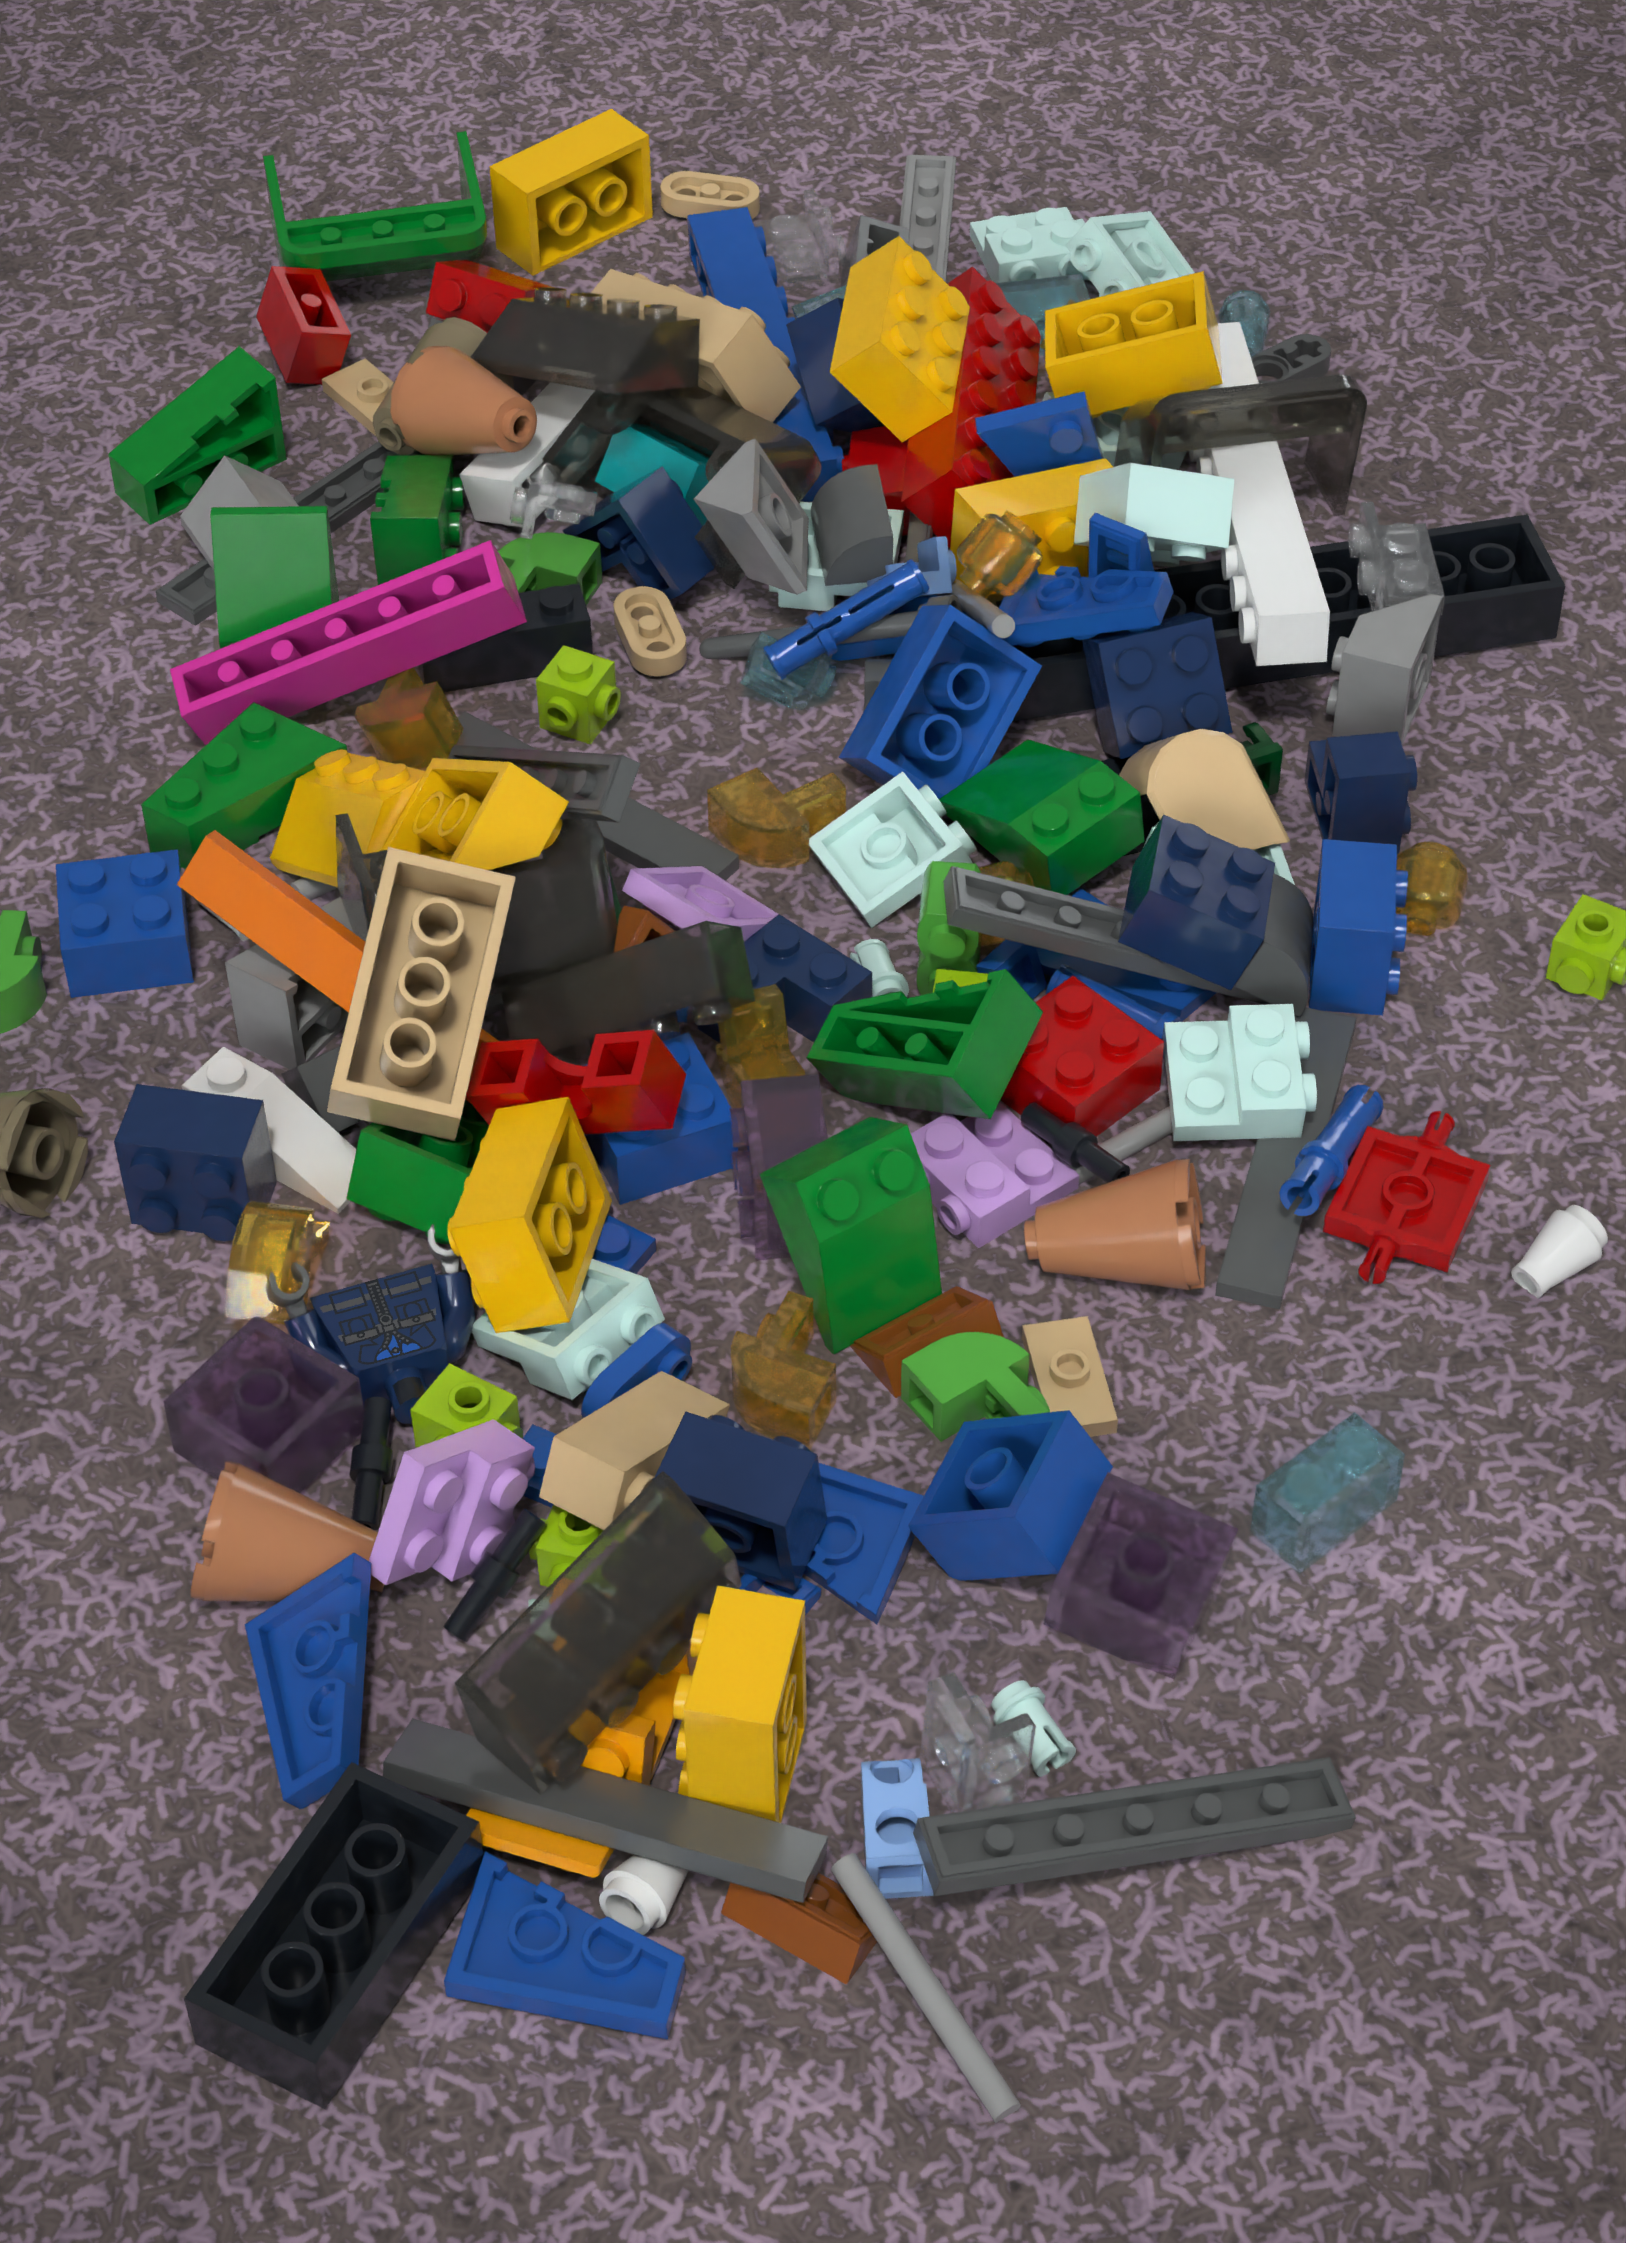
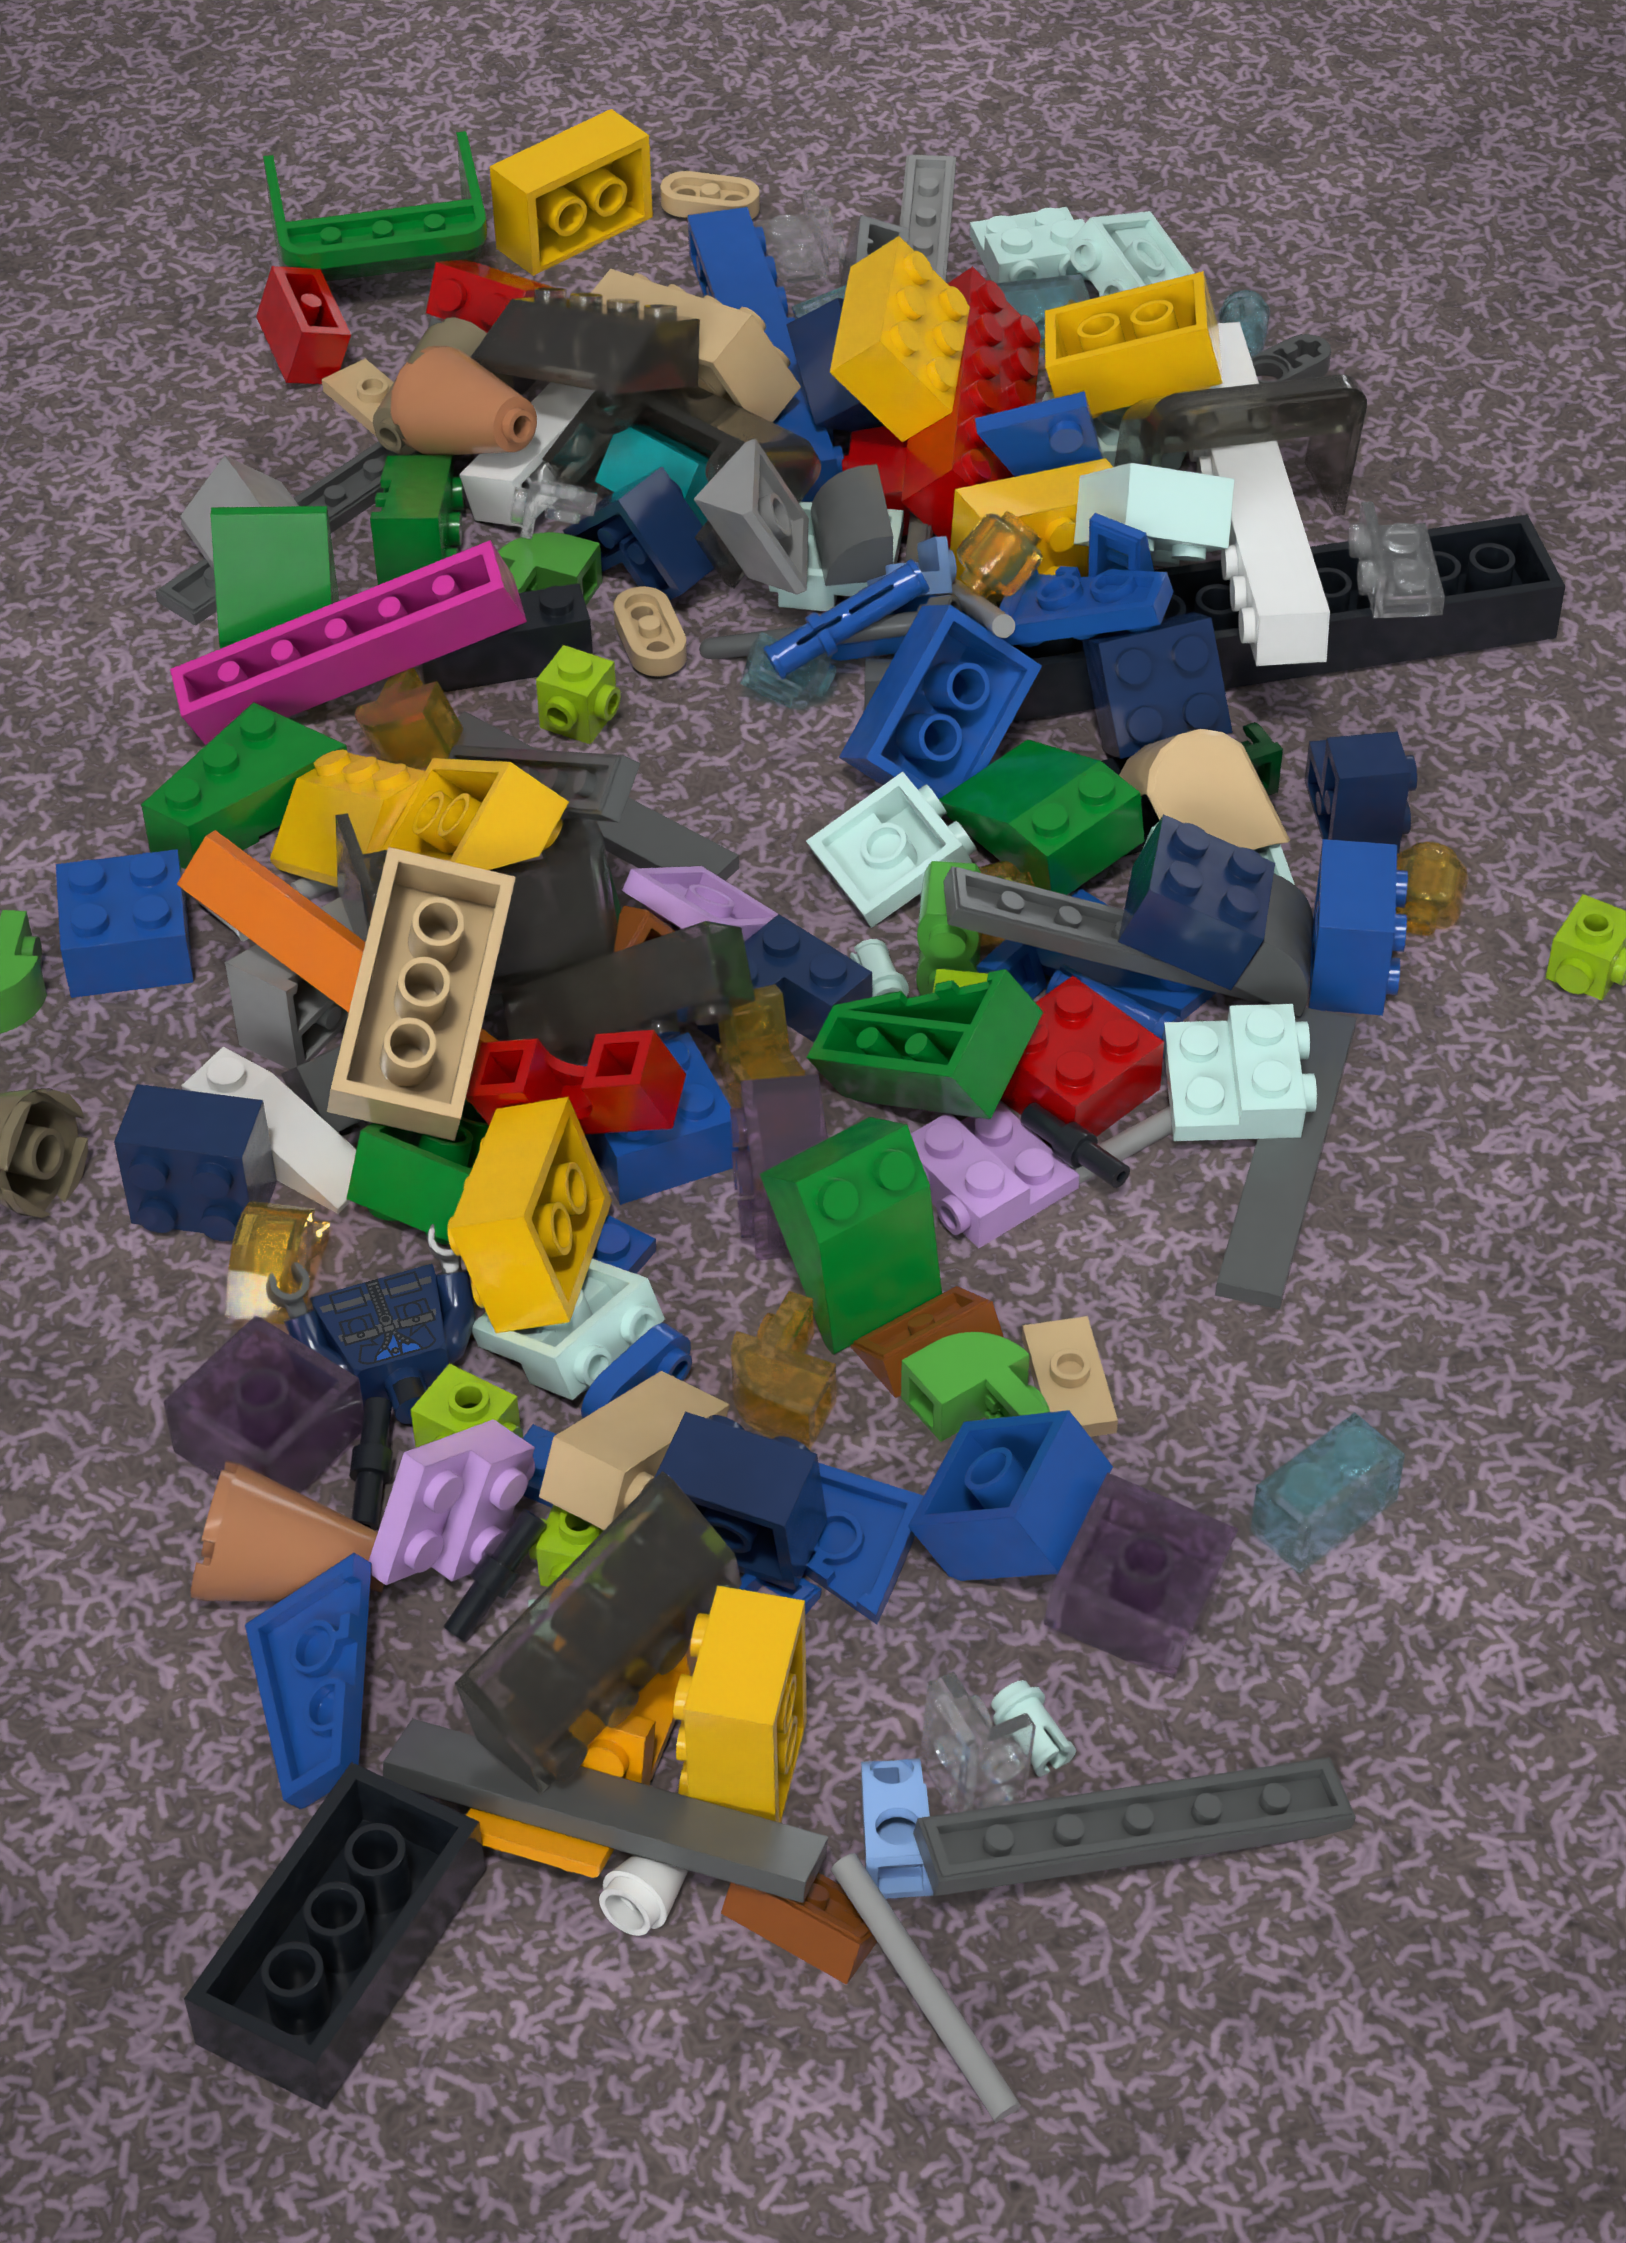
green wedge [108,346,287,525] -> none
blue wing [444,1851,686,2040] -> none
clear yellow brick [707,767,846,868] -> none
nougat cone [1024,1159,1206,1290] -> none
blue pin [1279,1085,1384,1216] -> none
red plate [1323,1111,1491,1284] -> none
light grey slope [1326,594,1443,745] -> none
white cone [1511,1205,1608,1298] -> none

